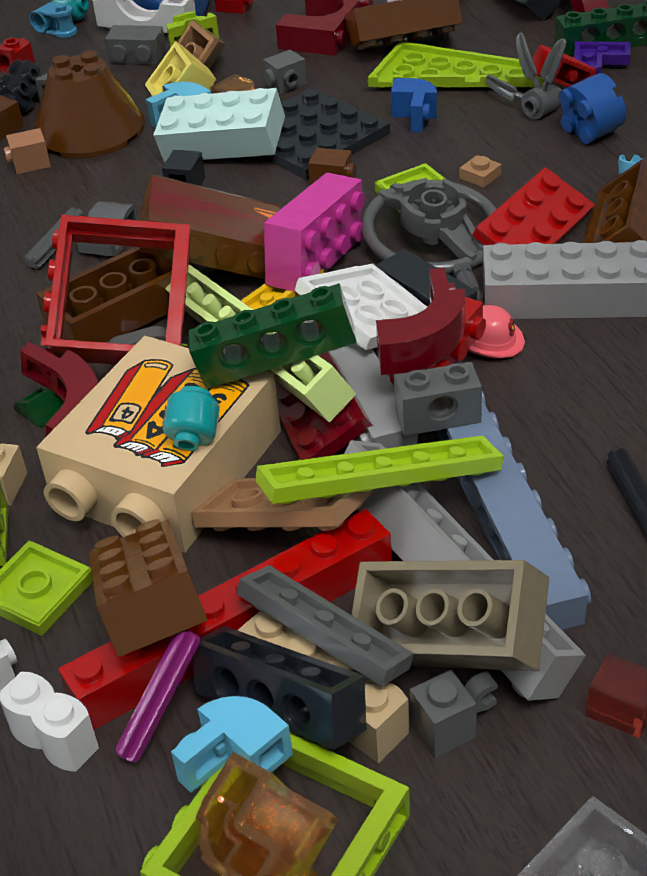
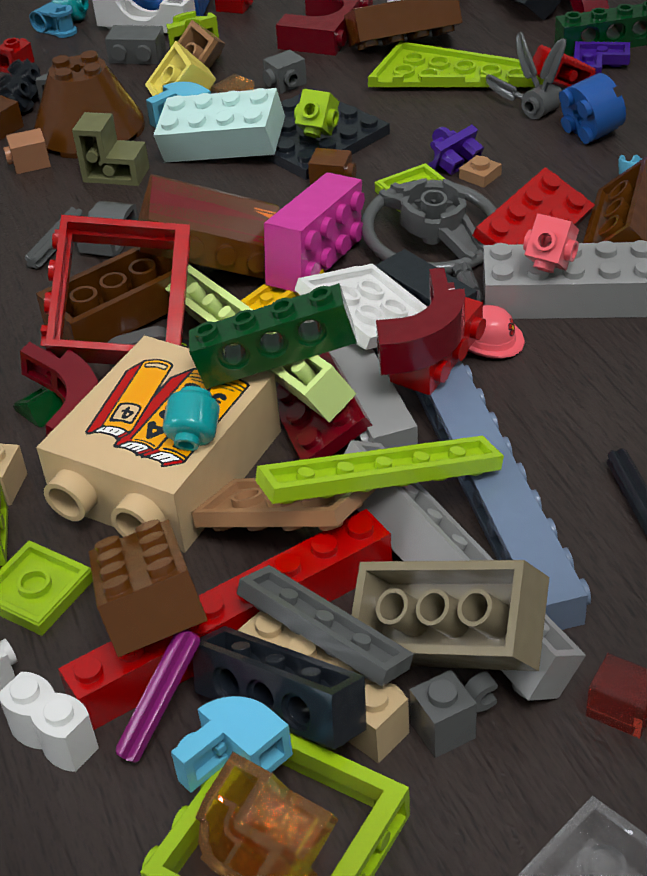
black brick [162,150,206,186] -> none
blue brick [391,78,437,132] -> none
dark grey brick [394,362,482,436] -> none
none -> olive brick [72,112,150,186]
none -> lime brick [294,89,339,138]
none -> dark purple hips [428,125,484,176]
none -> coral brick [523,213,579,273]

